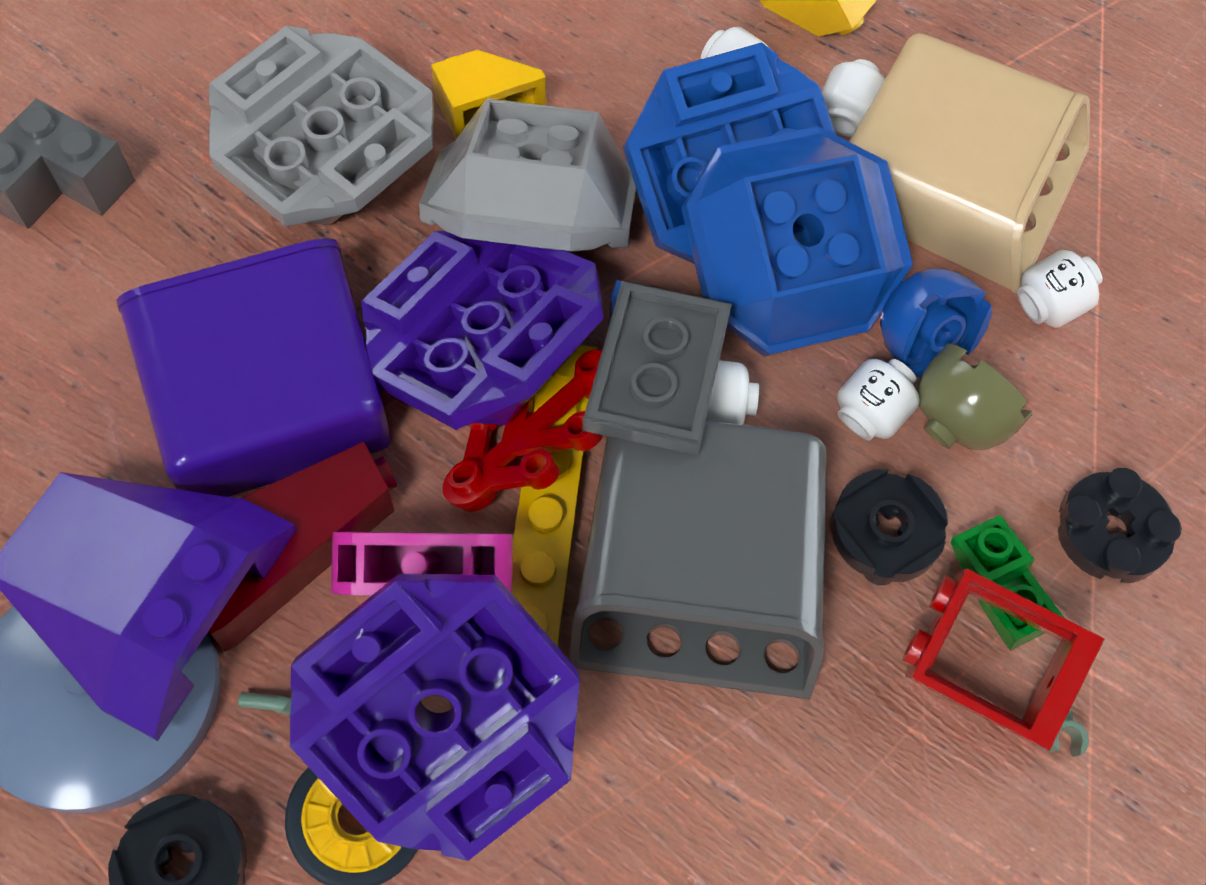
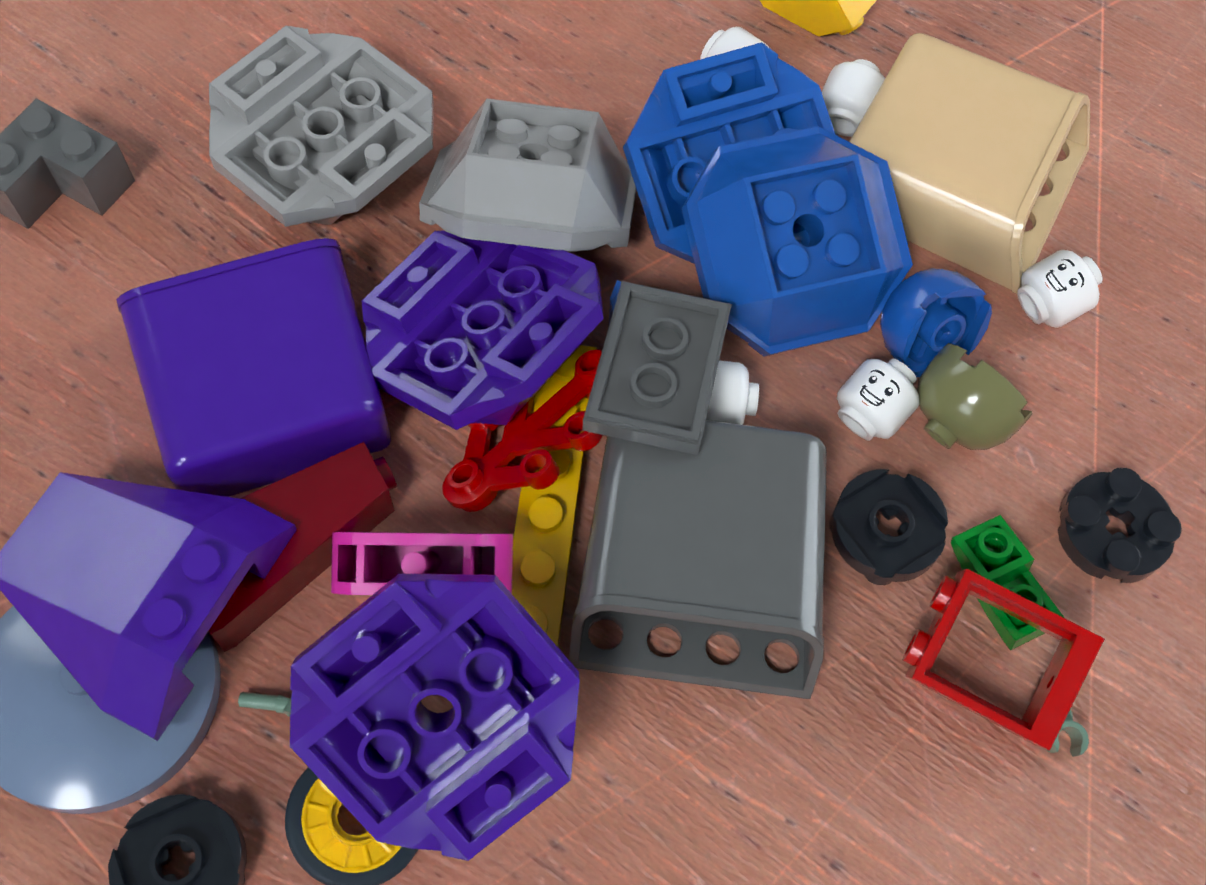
yellow slope [431,50,546,139] -> none

